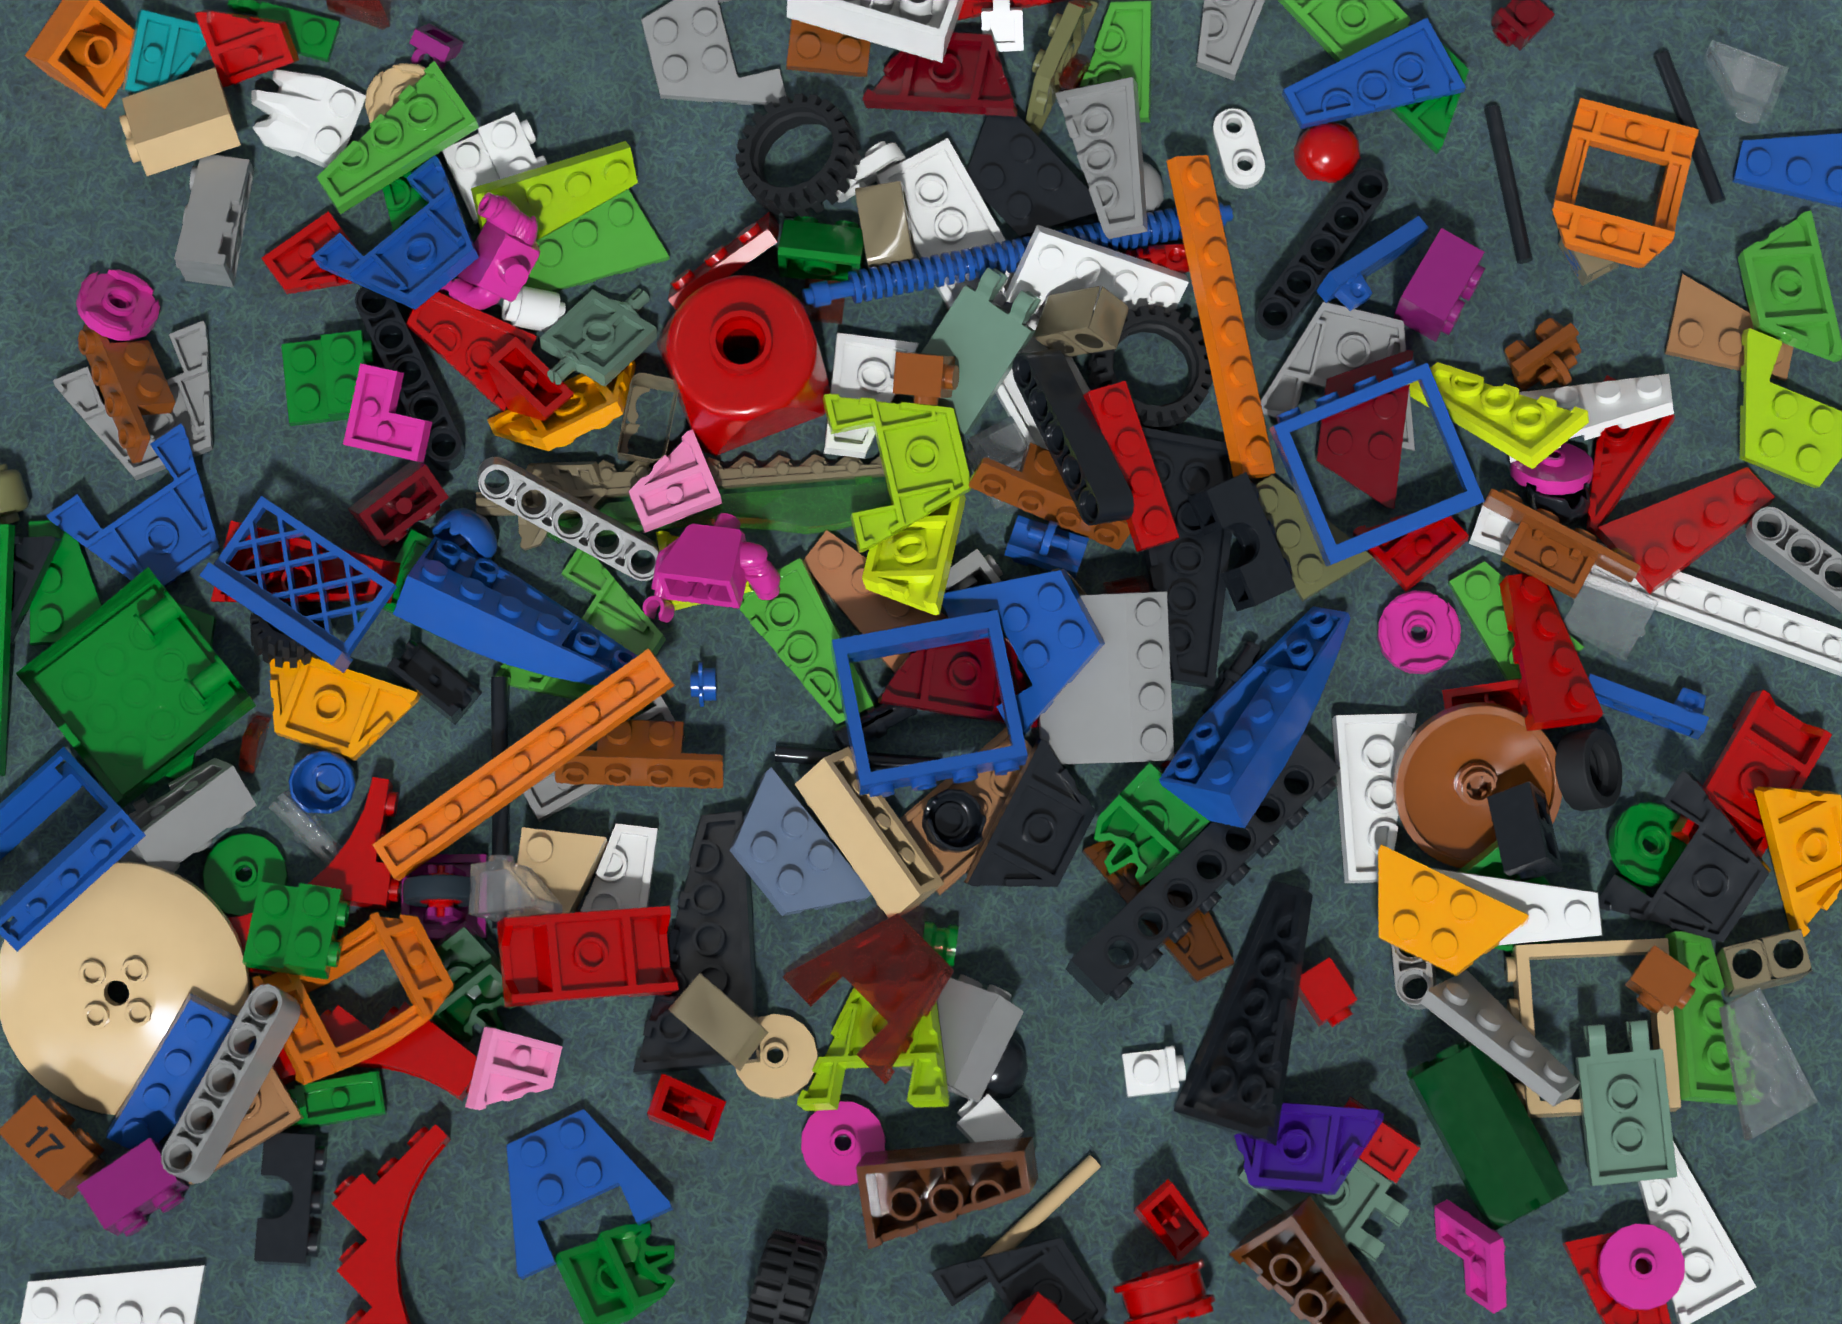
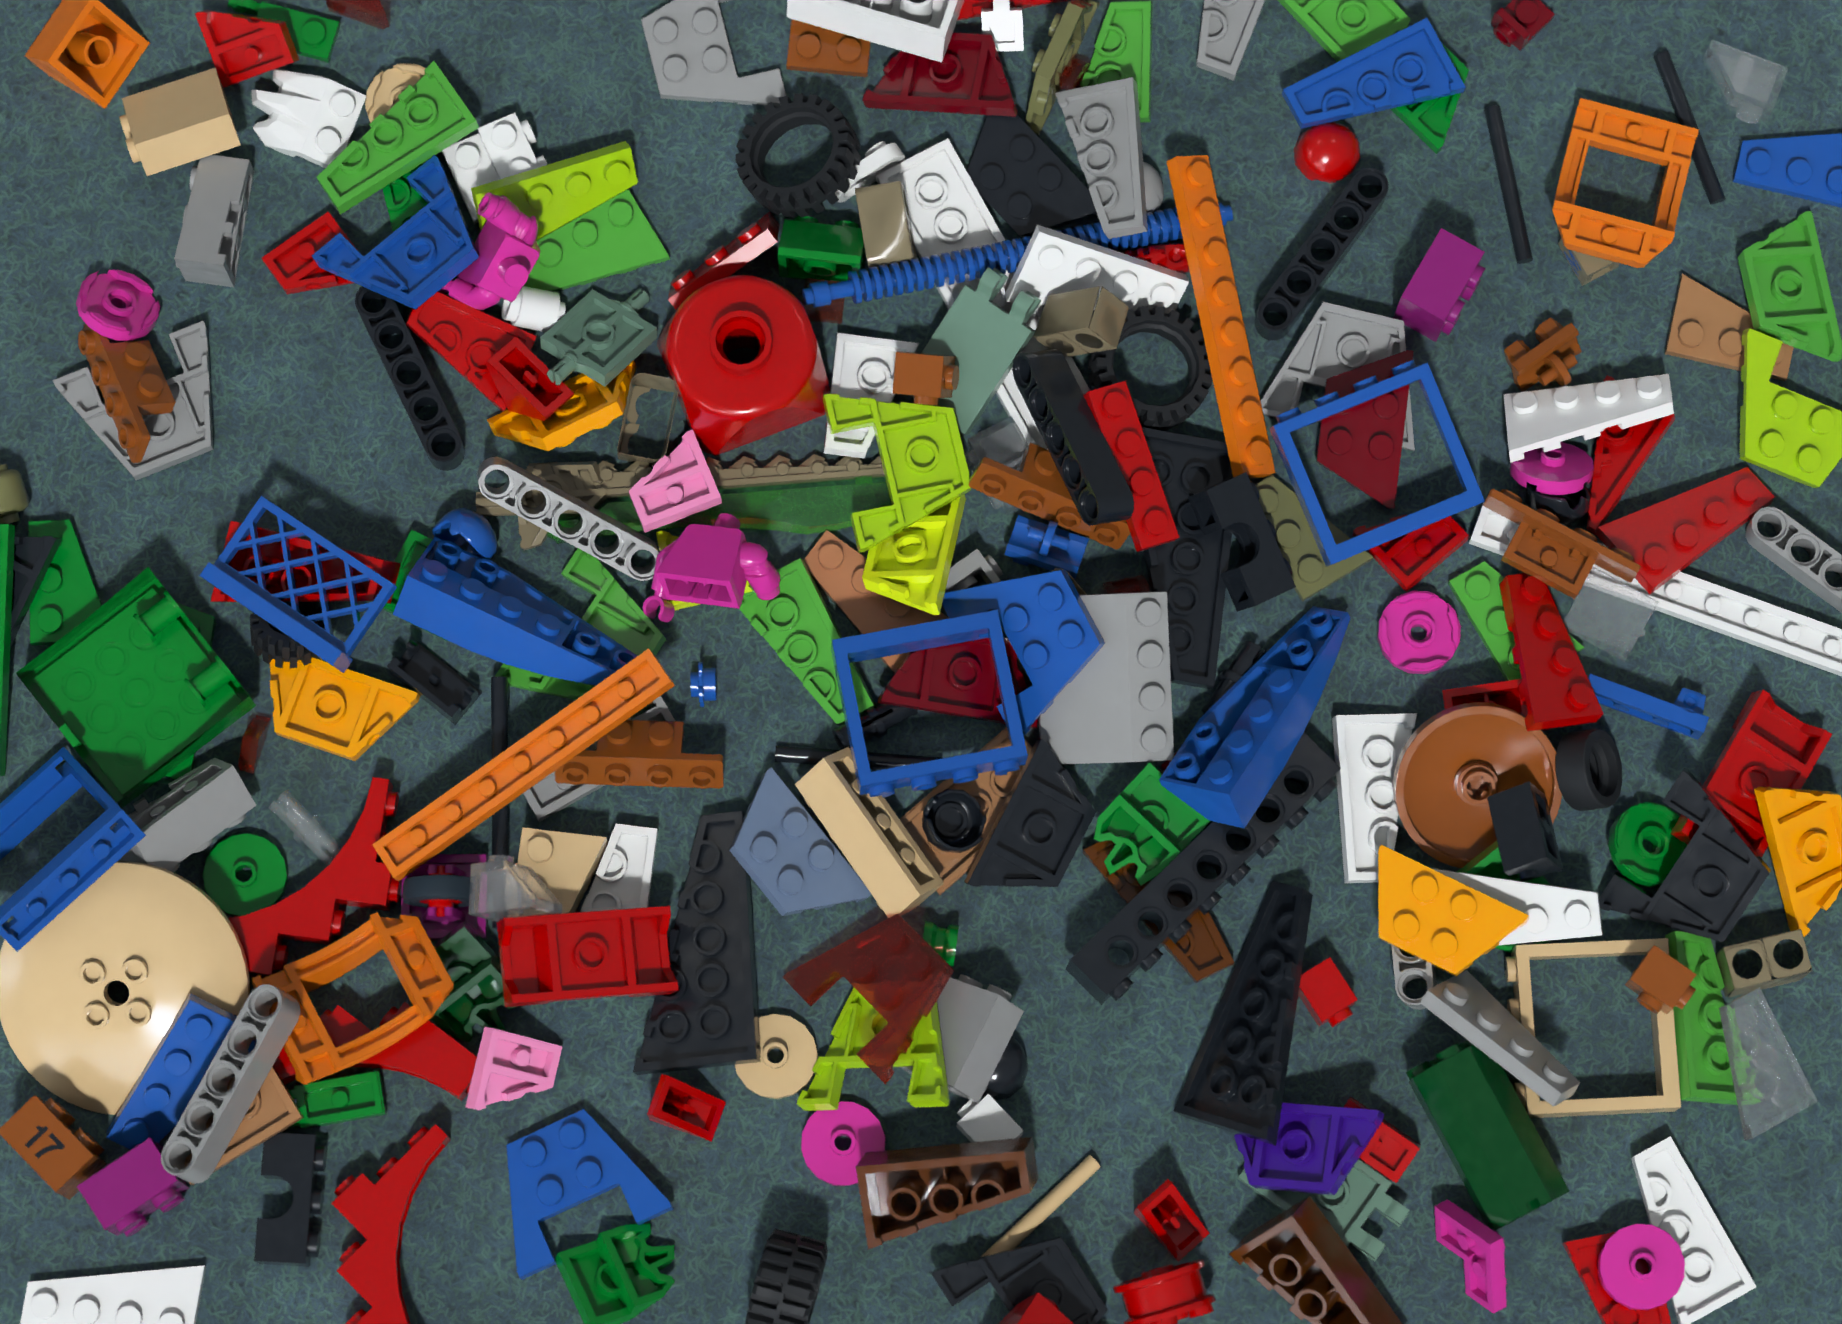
blue wing [46,423,221,588] -> none
teal wing [122,9,206,94] -> none
green plate [243,881,350,980] -> none
green plate [281,330,375,426] -> none
blue hair [288,751,357,814] -> none
dark pink plate [343,363,432,463] -> none
dark red brick [348,460,449,547] -> none
magenta tile [409,23,464,71] -> none
dark tan piece [668,973,768,1071] -> none
white bracket [1122,1045,1186,1097] -> none
white plate [1212,108,1265,189] -> none
blue hinge [1316,216,1429,311] -> none
neon yellow wing [1409,362,1589,469] -> none
sand green tile [1575,1020,1677,1186] -> none

